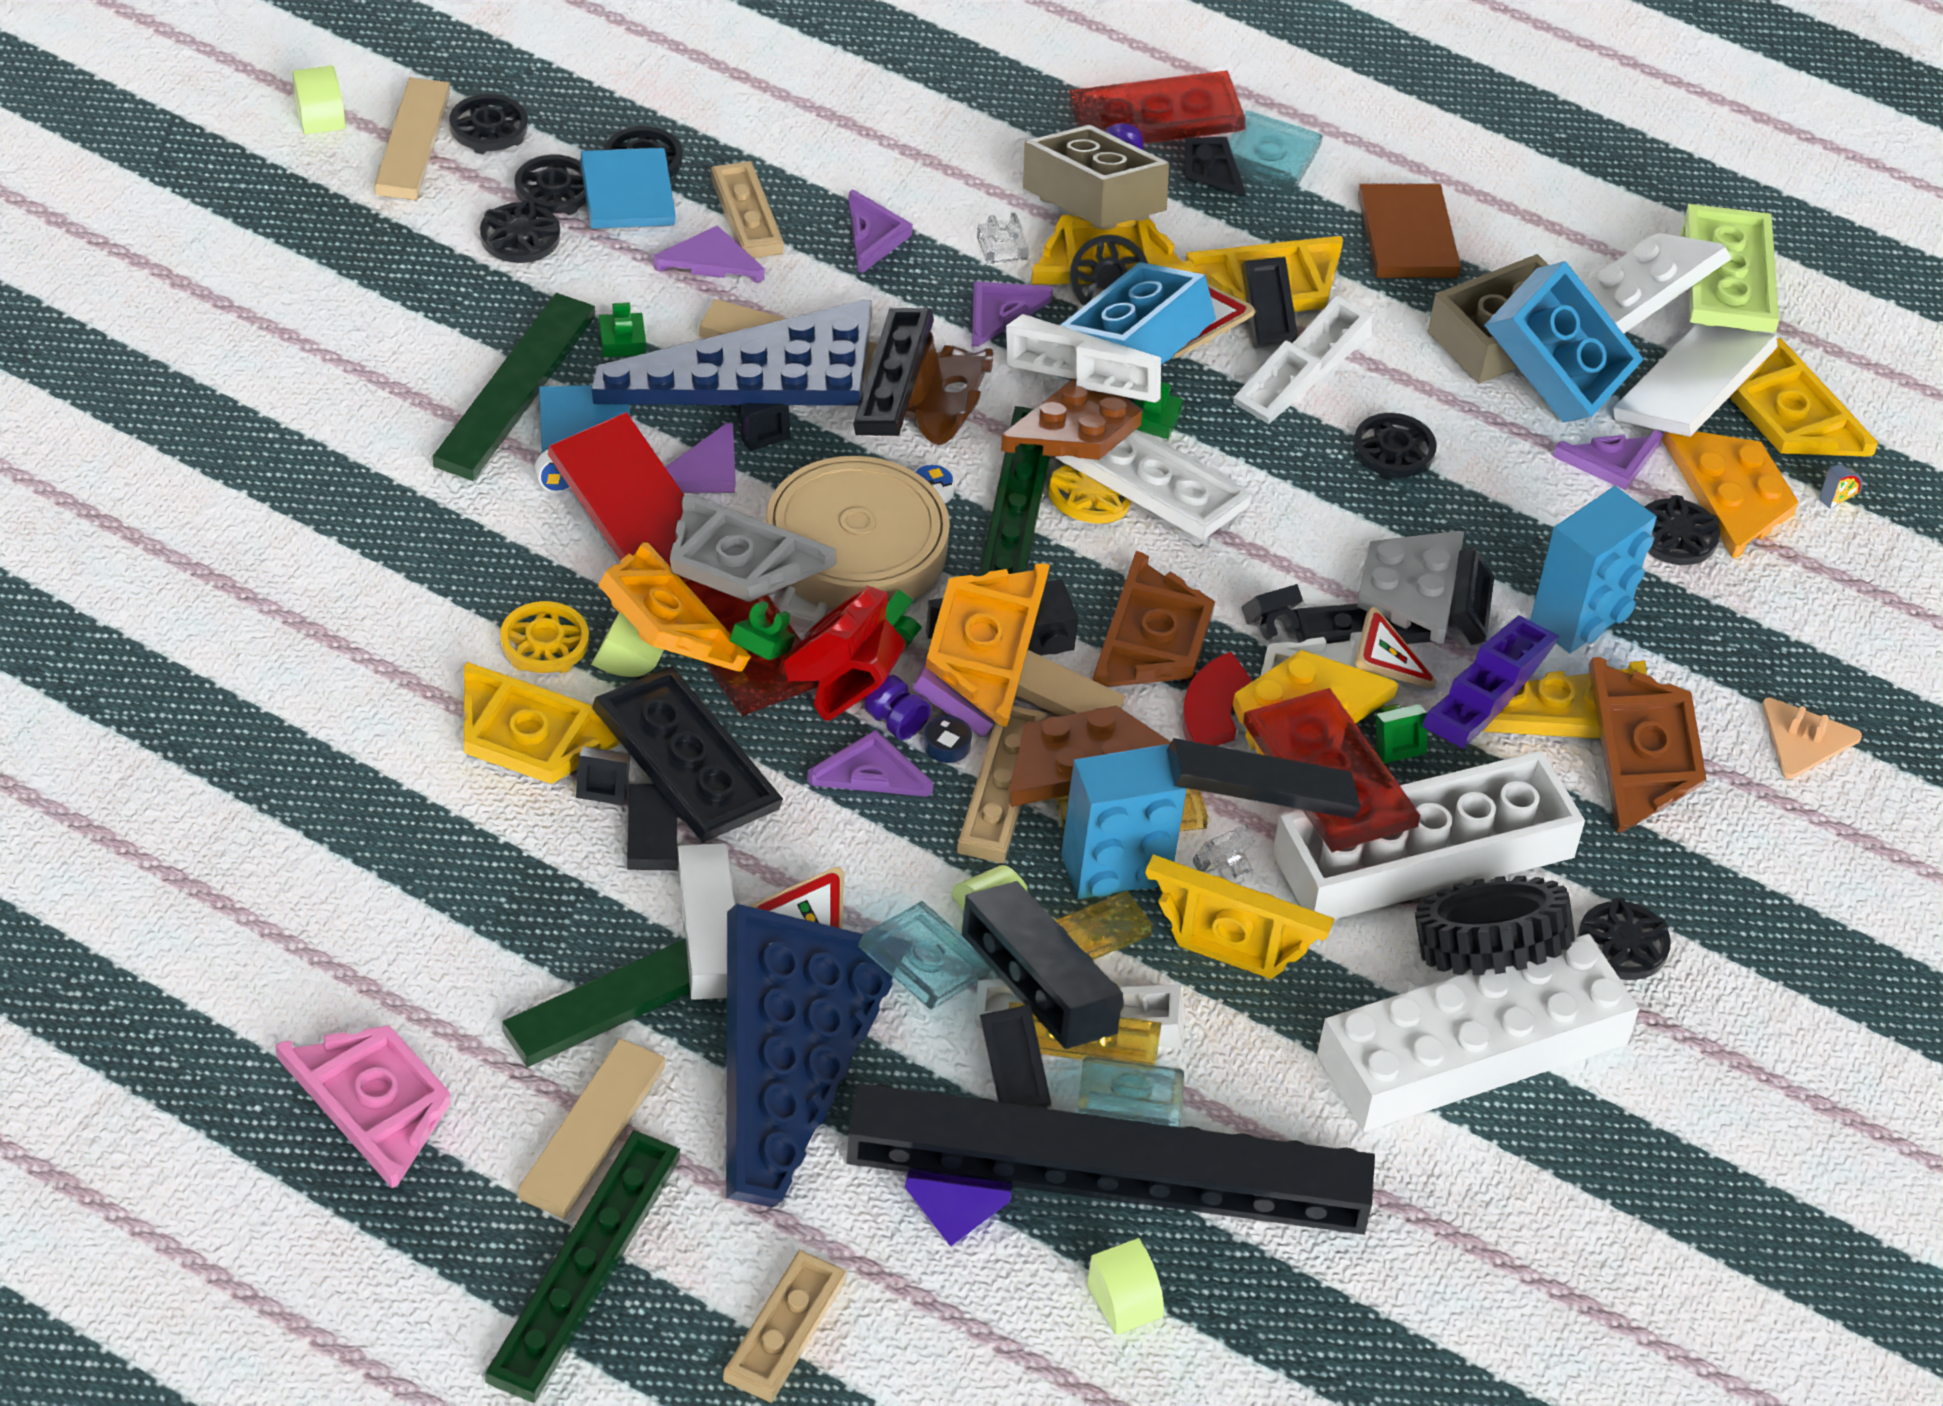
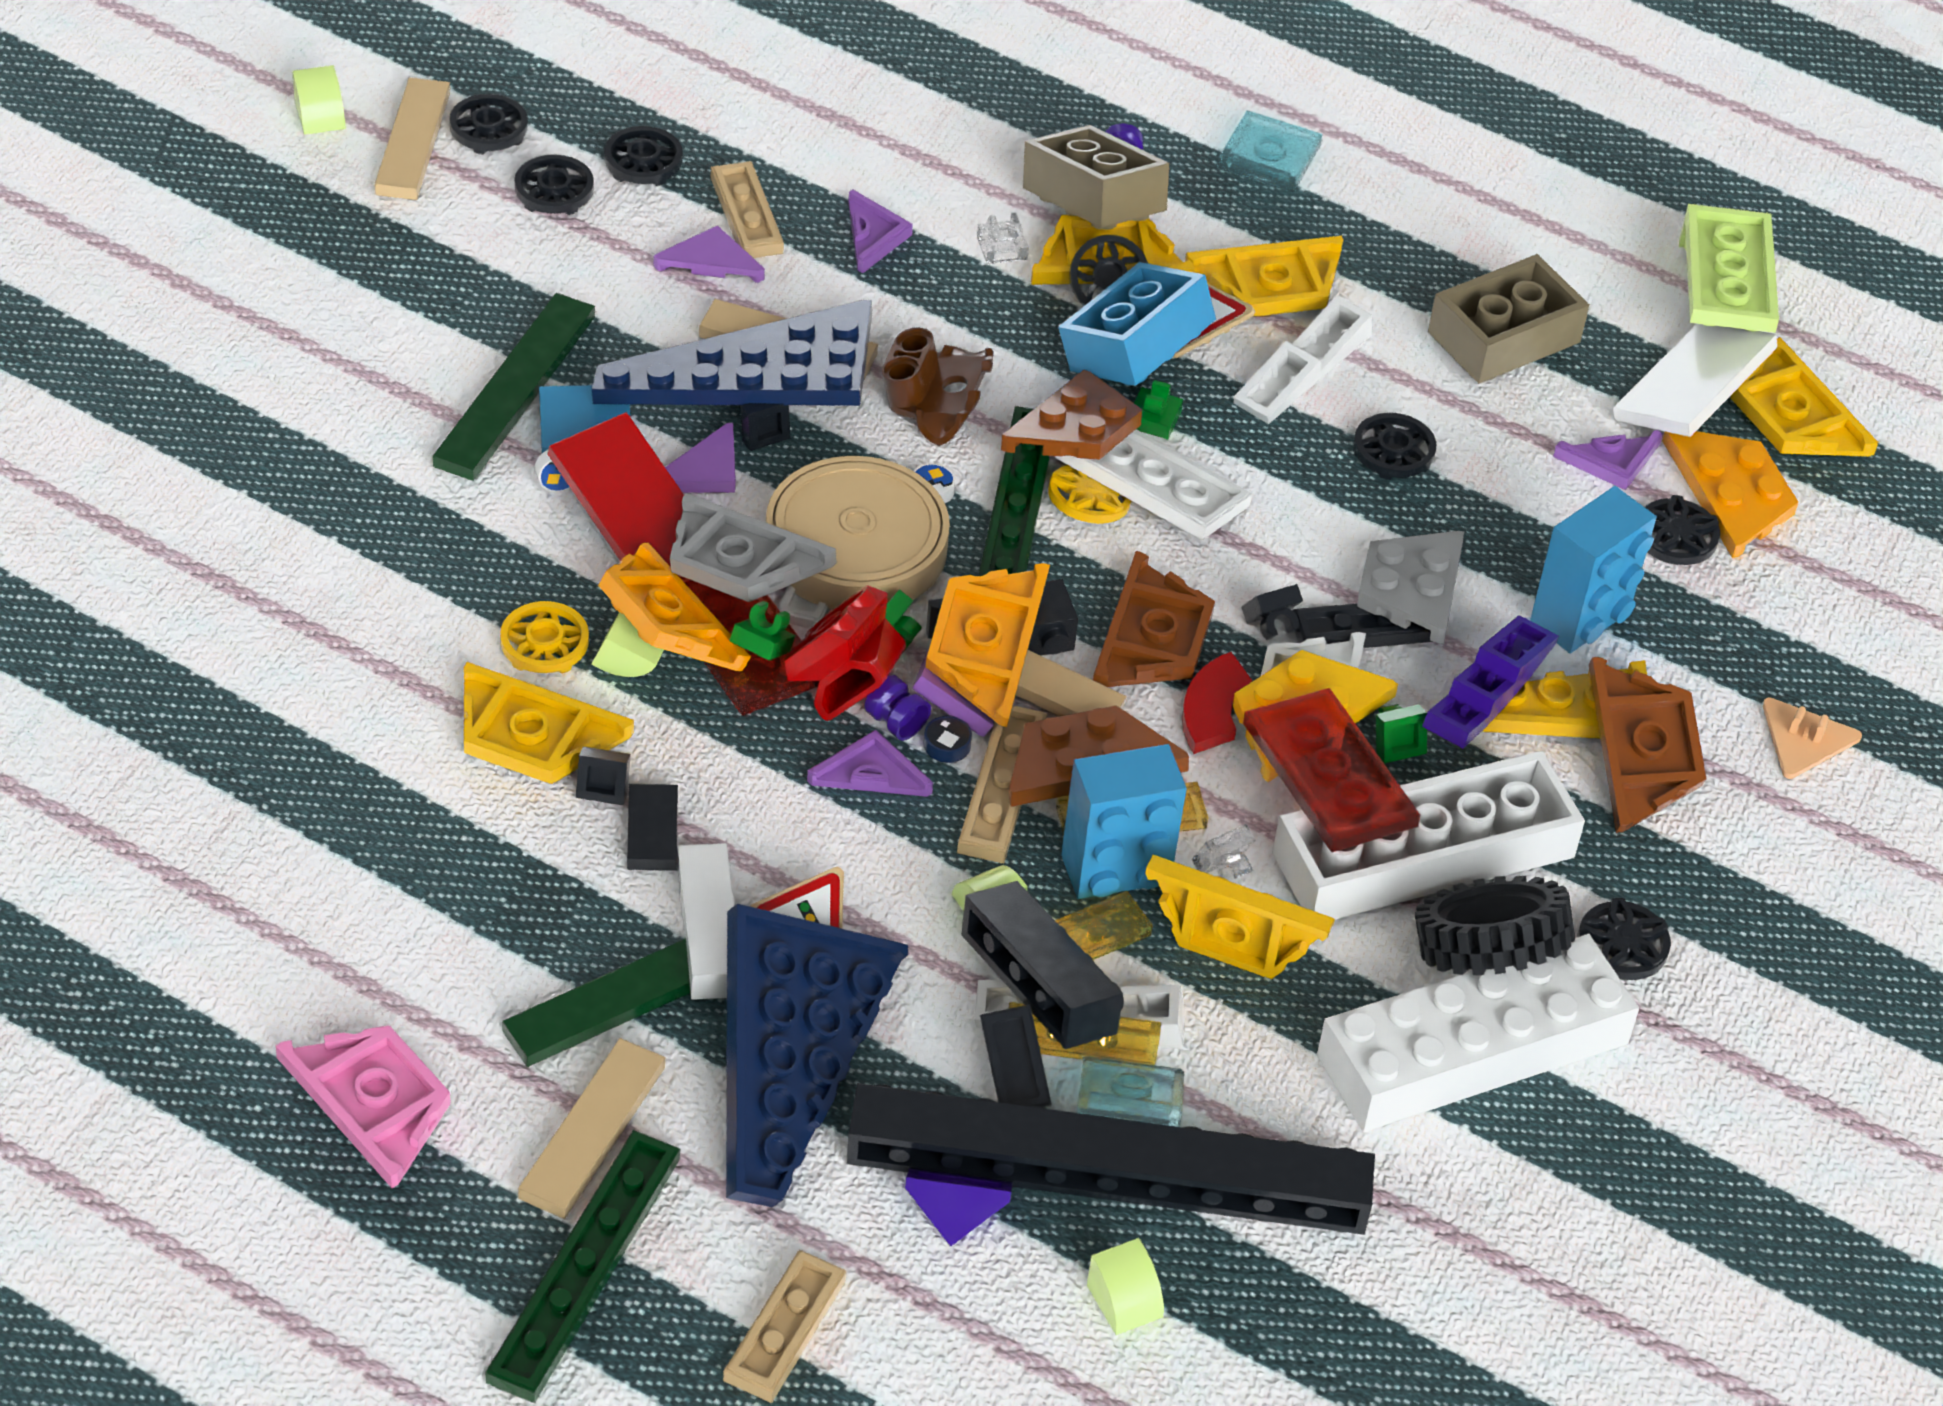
black wheel [480,199,560,263] -> none
dark azure tile [580,148,676,229] -> none
black tile [592,666,783,843] -> none
green tile [599,302,646,357] -> none
black tile [853,308,934,436] -> none
clear light blue tile [858,901,992,1010] -> none
medium lavender tile [972,281,1053,347] -> none
white slope [1006,314,1161,403] -> none
clear red tile [1069,70,1246,144] -> none
black tile [1167,738,1361,819] -> none
black piece [1185,136,1246,197] -> none
black tile [1241,257,1298,348] -> none
piece [1355,607,1437,689] -> none
dark orange tile [1358,183,1461,278] -> none
black tile [1451,547,1495,645] -> none
dark azure brick [1484,261,1644,423] -> none
white wing [1587,232,1732,334] -> none
tile [1819,464,1863,509] -> none

